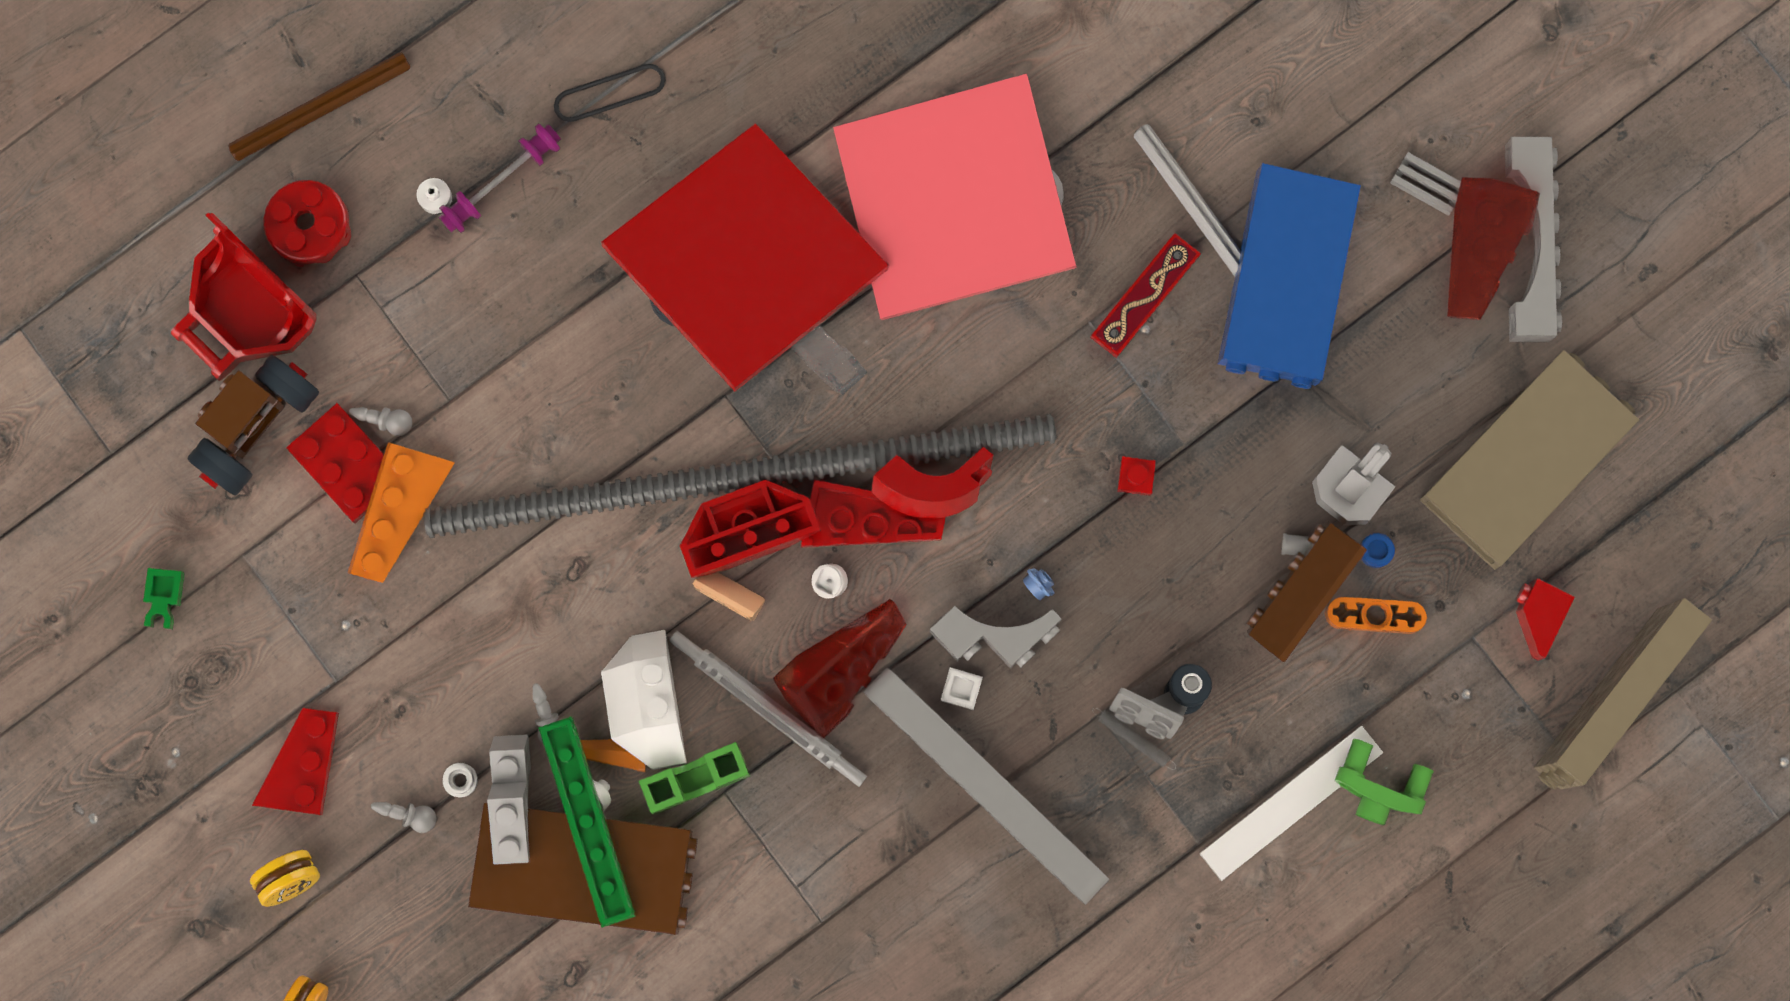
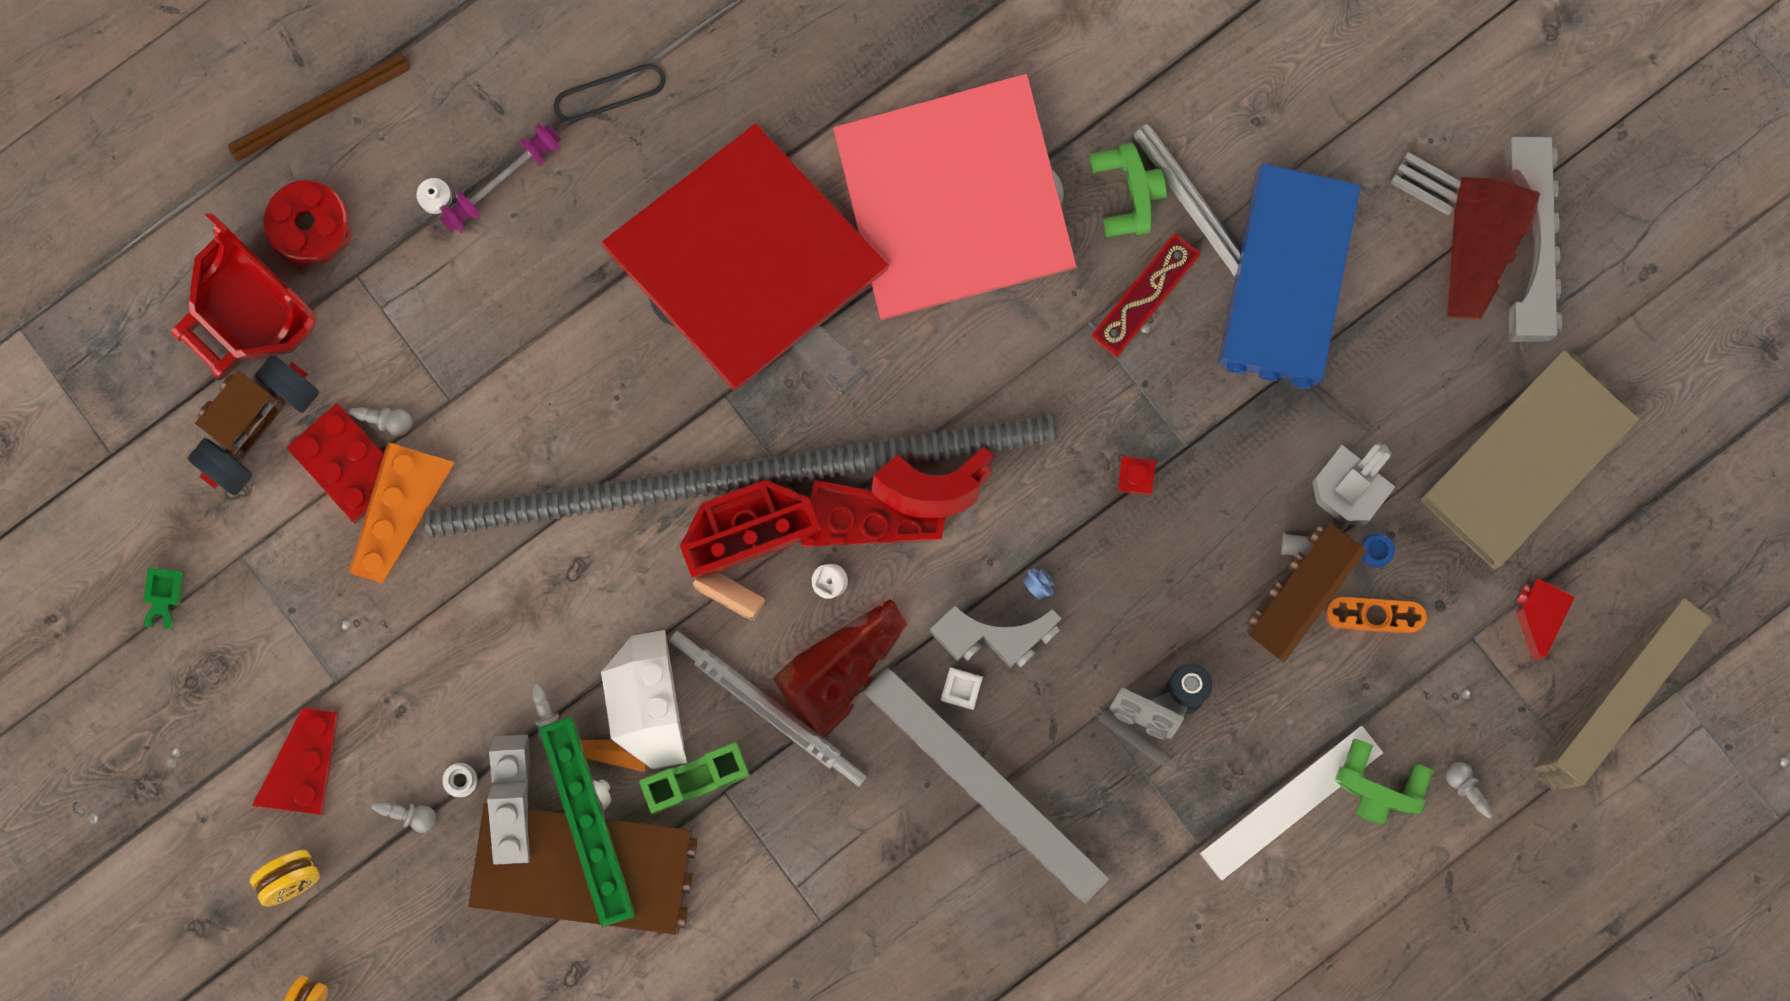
none -> bright green connector [1089,142,1167,238]
none -> light grey bar [1445,762,1493,818]

